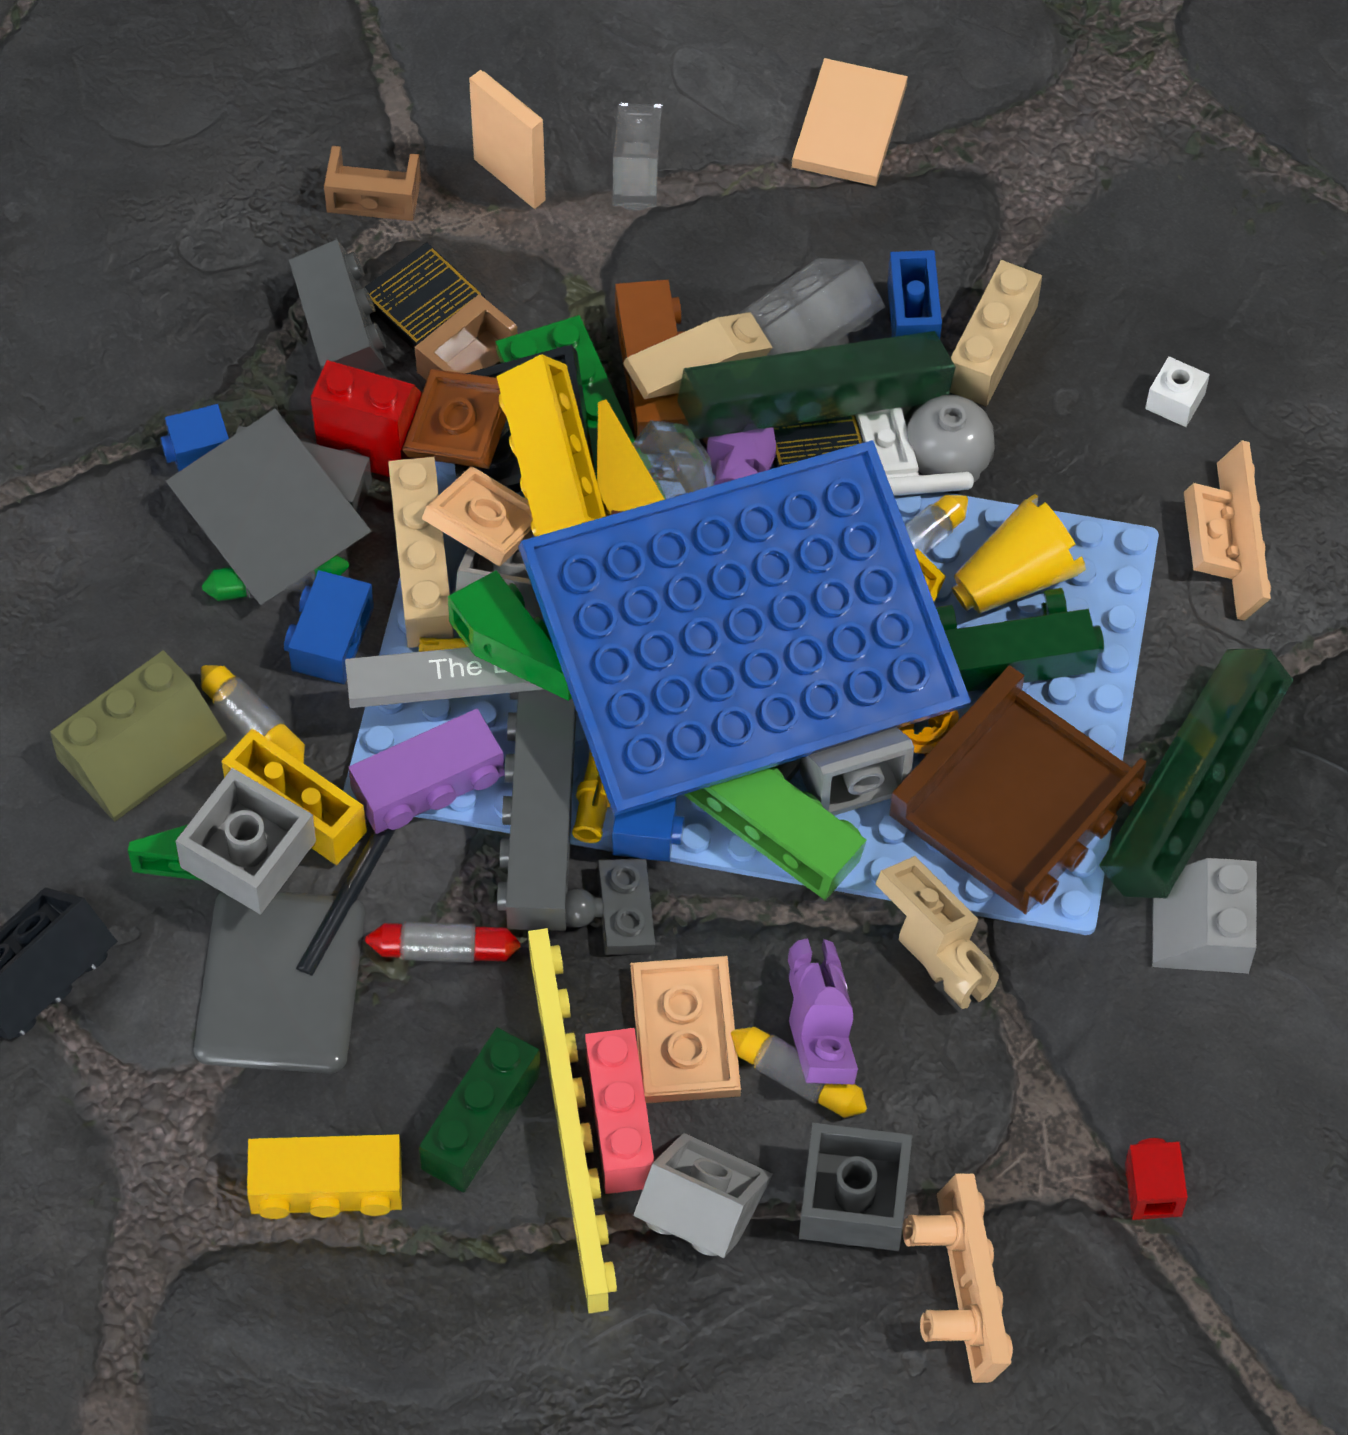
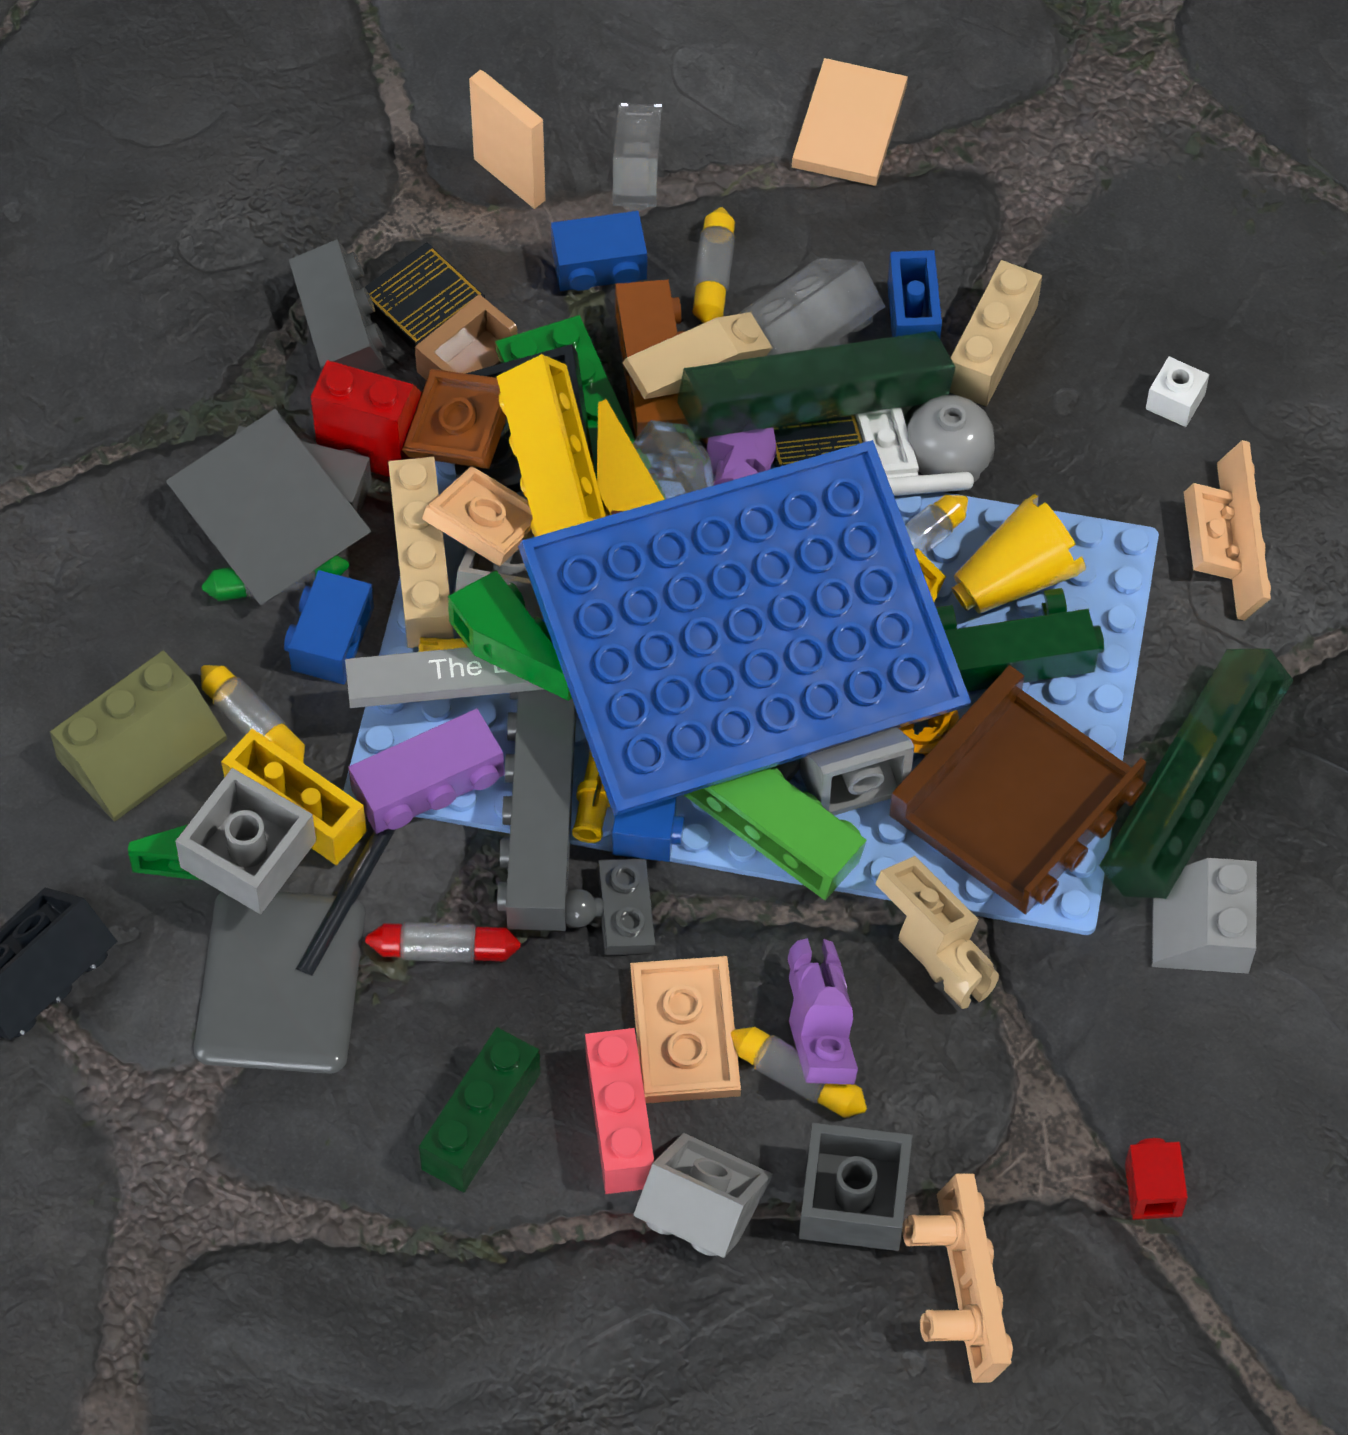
blue brick [160,404,229,472] -> none
yellow brick [247,1134,402,1219] -> none
medium nougat panel [324,146,421,221] -> none
light yellow plate [528,928,617,1314] -> none
none -> blue brick [551,211,647,291]
none -> piece [692,207,735,323]

